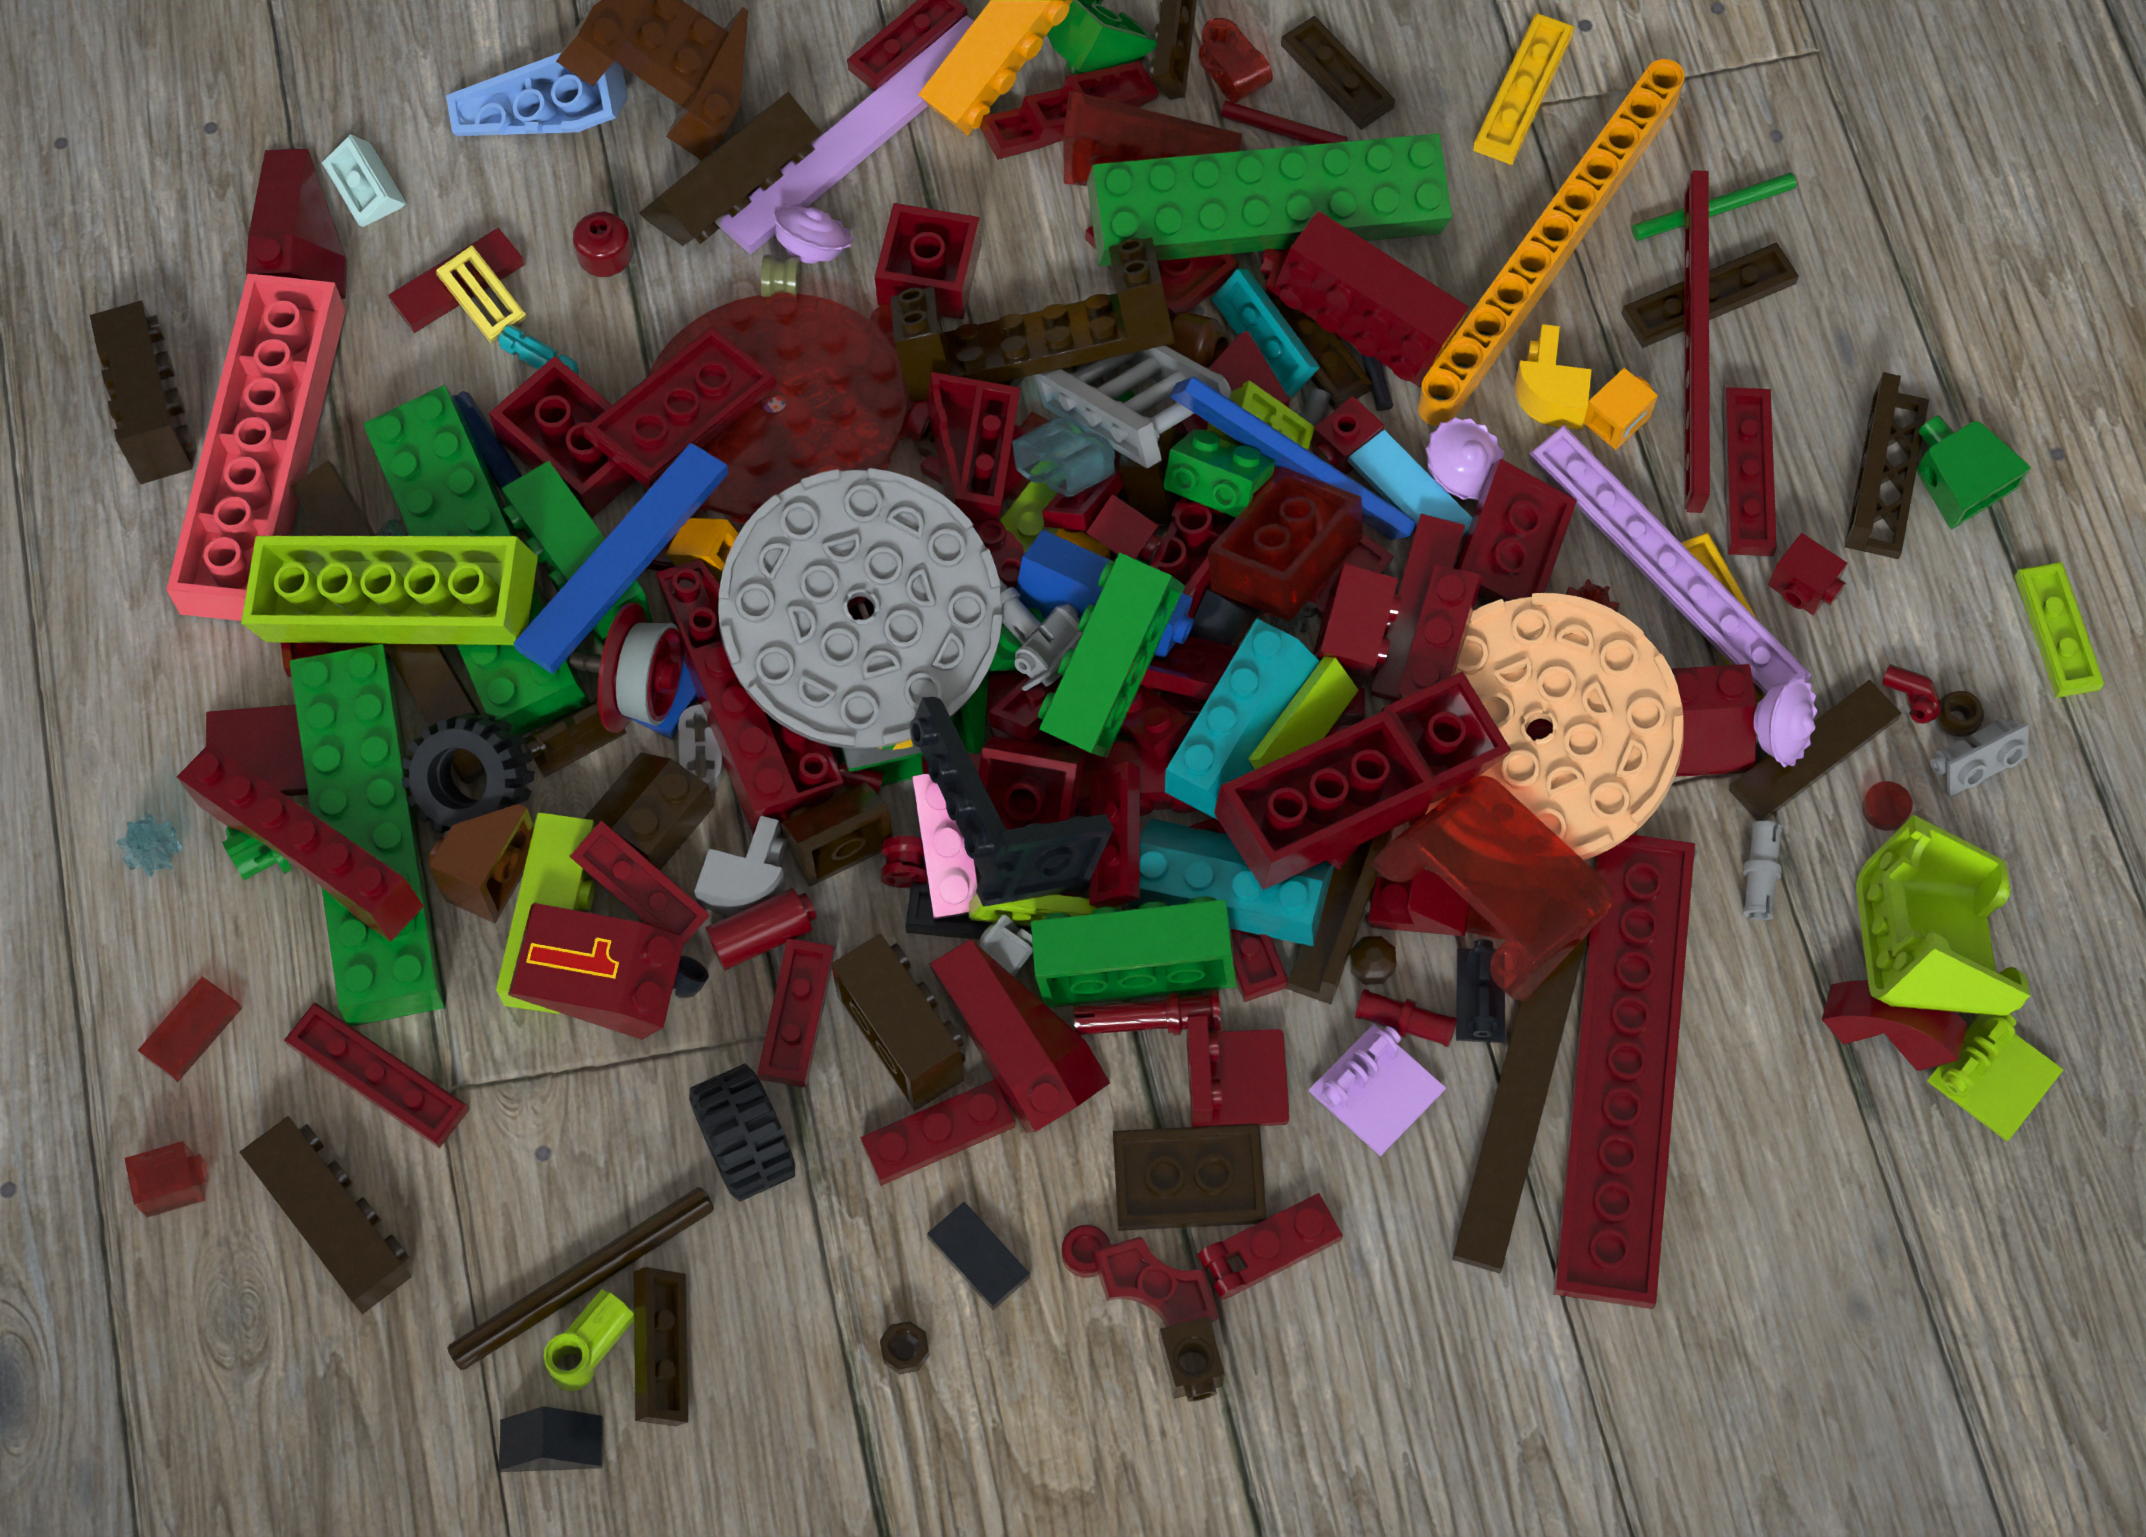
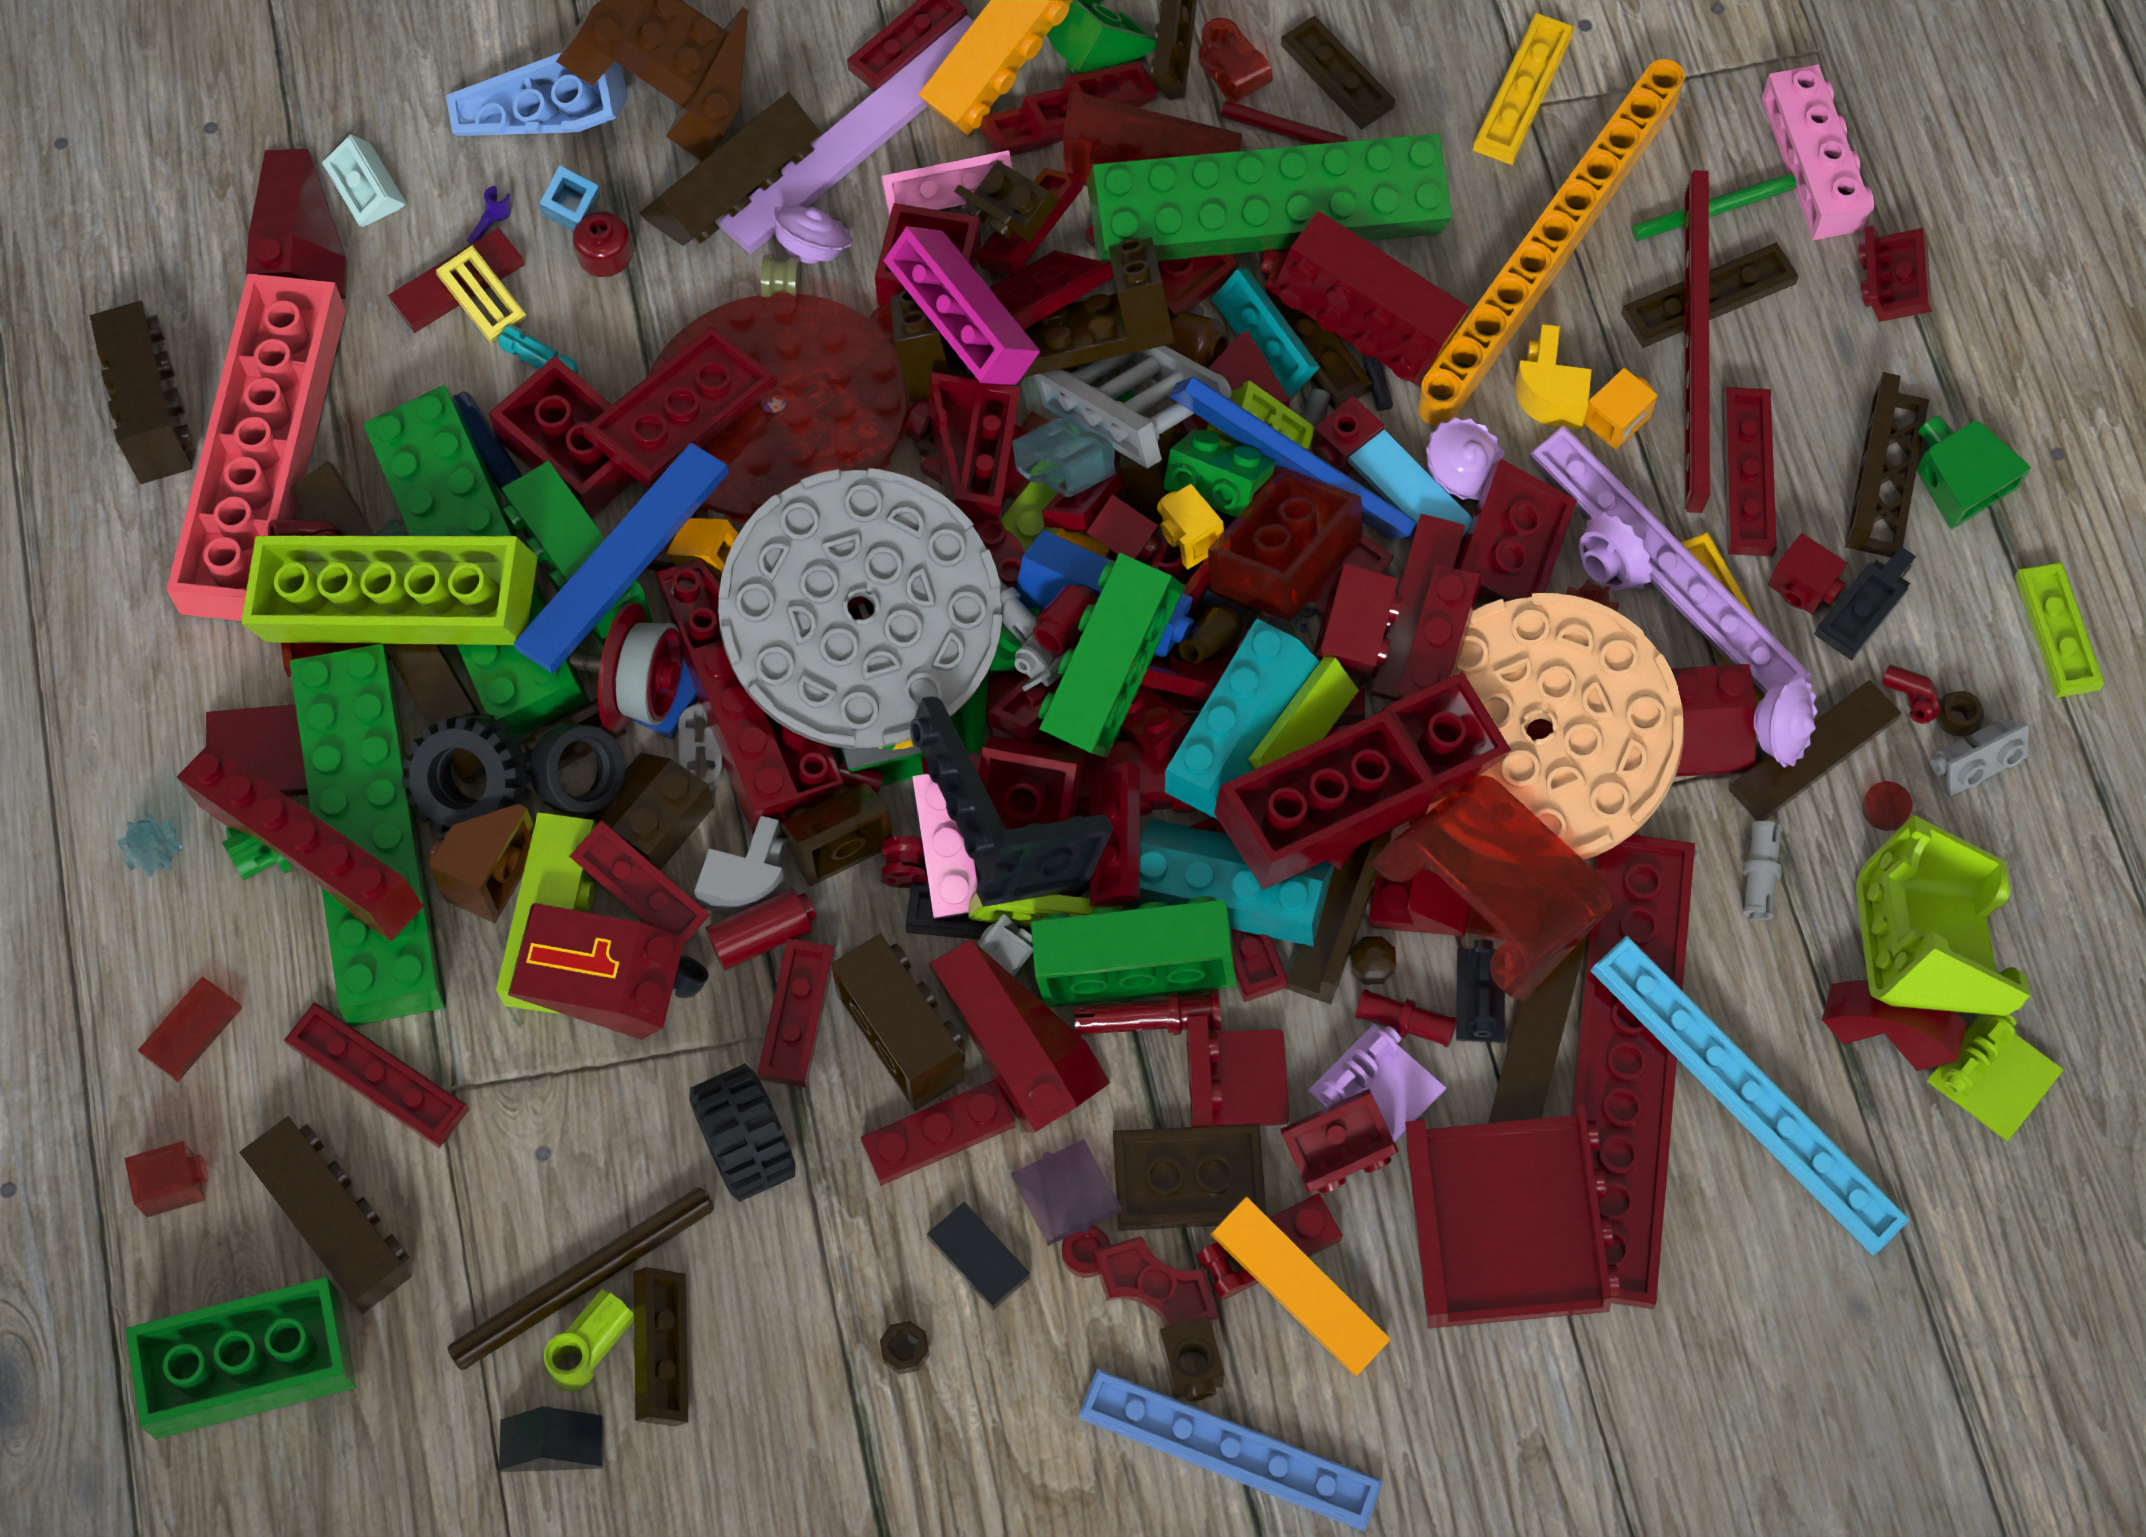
none -> green brick [125,1277,357,1440]
none -> dark red arm [268,519,339,536]
none -> dark purple hand [467,186,511,244]
none -> black tyre [529,723,625,814]
none -> dark azure brick [539,165,600,231]
none -> bright pink plate [881,150,1013,218]
none -> dark pink brick [883,226,1040,385]
none -> dark brown bracket [954,160,1059,243]
none -> dark red plate [976,168,1084,276]
none -> dark red tile [989,250,1114,330]
none -> clear purple piece [1011,1139,1122,1246]
none -> dark red brick [1033,585,1098,654]
none -> medium blue tile [1079,1369,1383,1532]
none -> yellow brick [1157,484,1226,570]
none -> dark brown cone [1179,606,1243,665]
none -> light orange tile [1210,1197,1391,1376]
none -> dark red bracket [1280,1088,1398,1193]
none -> dark red panel [1405,1104,1620,1329]
none -> lavender piece [1579,511,1653,591]
none -> medium azure tile [1590,936,1910,1256]
none -> bright pink brick [1761,64,1874,240]
none -> black hinge [1814,546,1916,661]
none -> dark red bracket [1859,225,1932,322]

